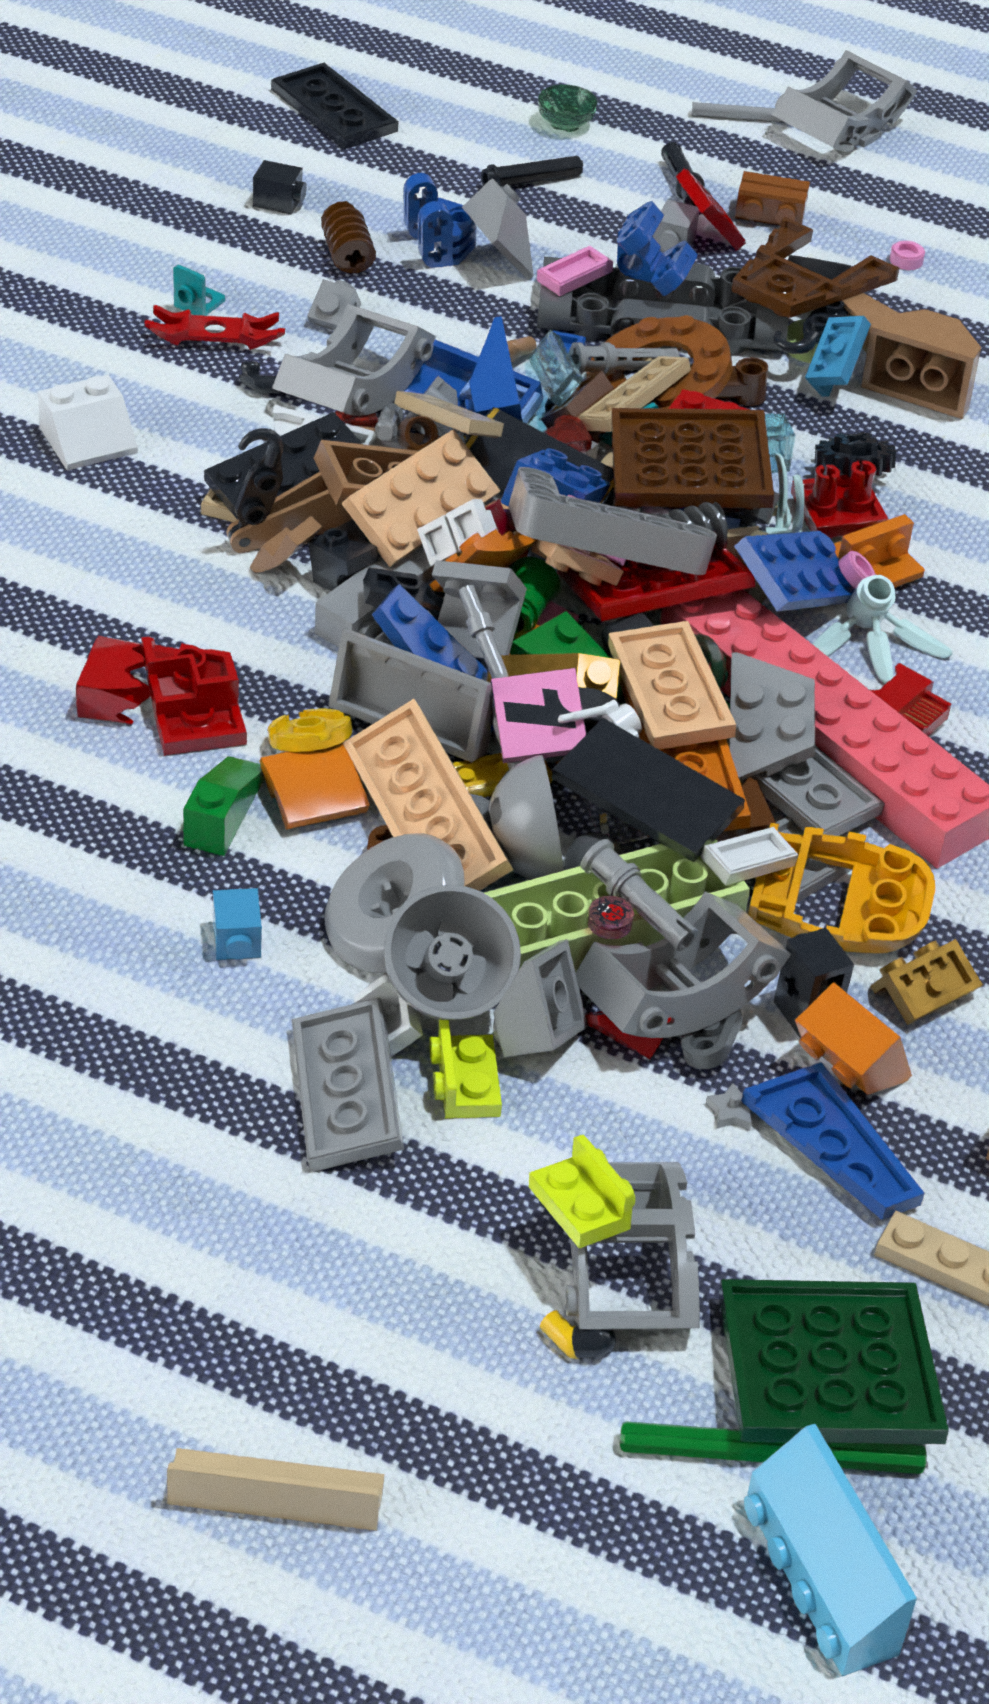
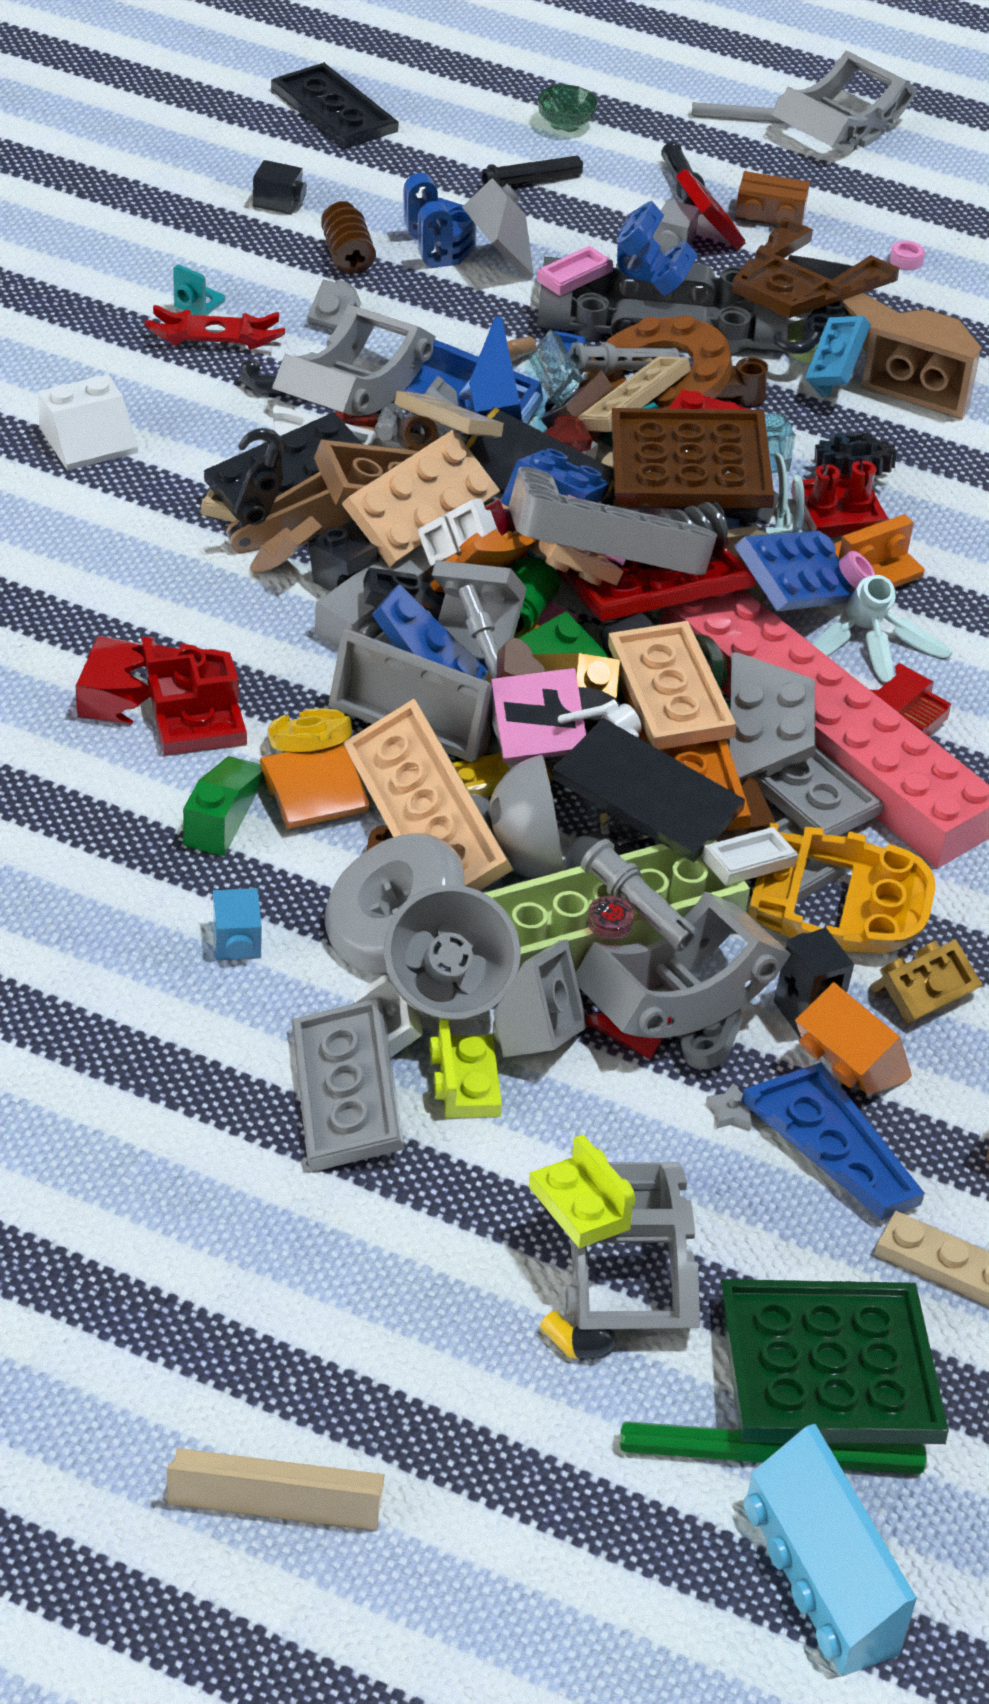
none -> tile [496,638,546,678]

